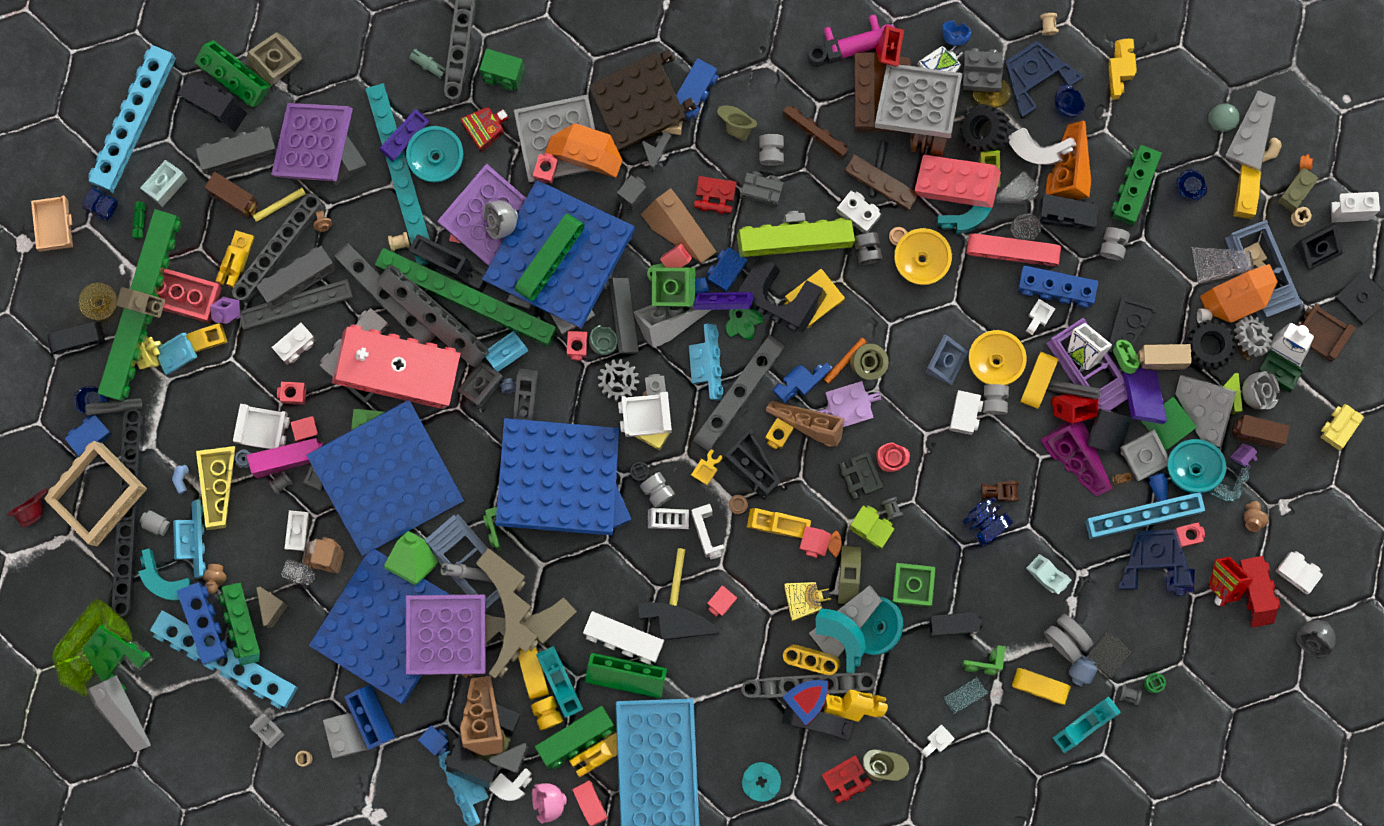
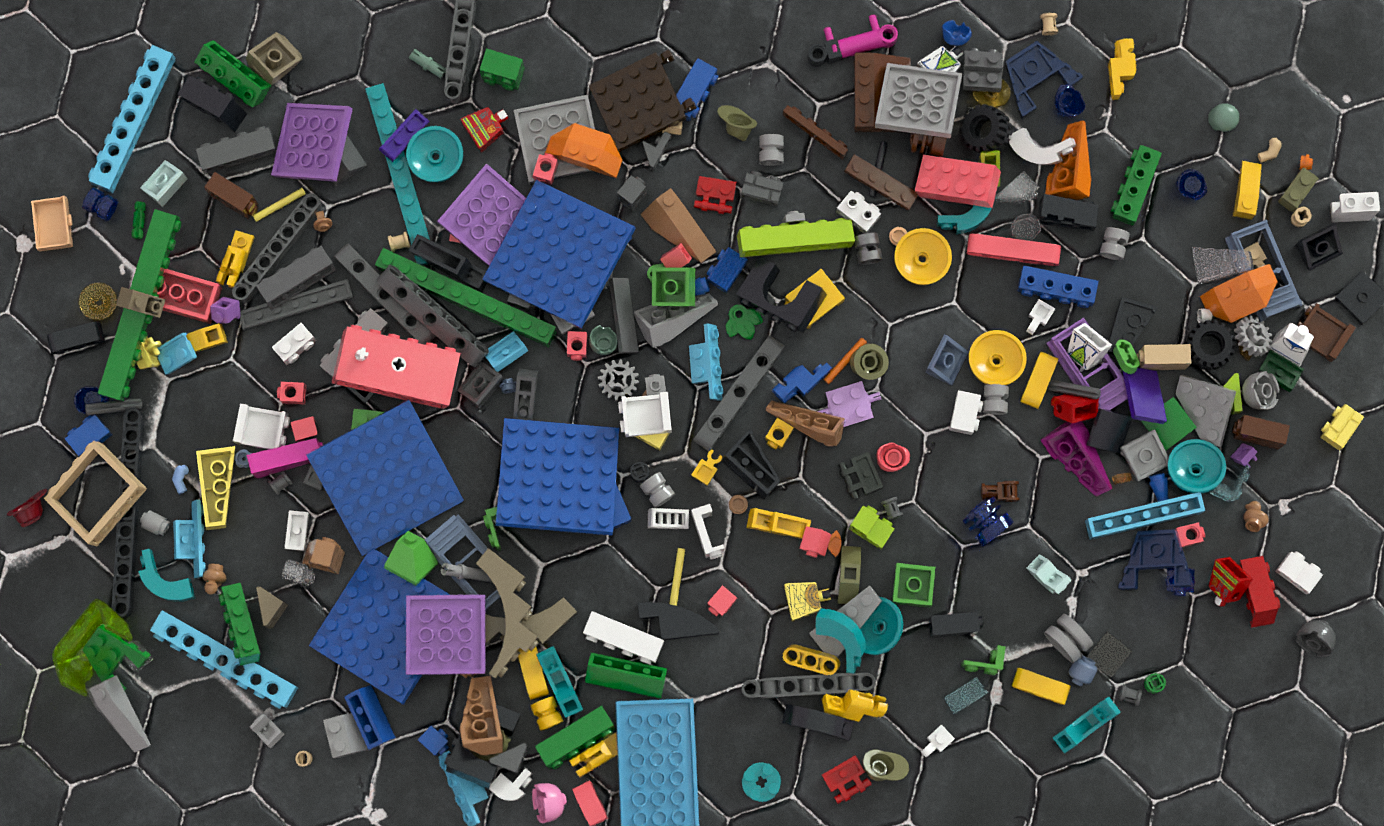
blue brick [177,582,229,665] -> none
light grey cylinder [483,200,518,239] -> none
green beam [515,214,585,301] -> none
dark purple tile [693,292,754,310] -> none
blue shield [783,680,828,726] -> none
red slope [875,26,904,67] -> none
light grey wing [1226,90,1276,172] -> none

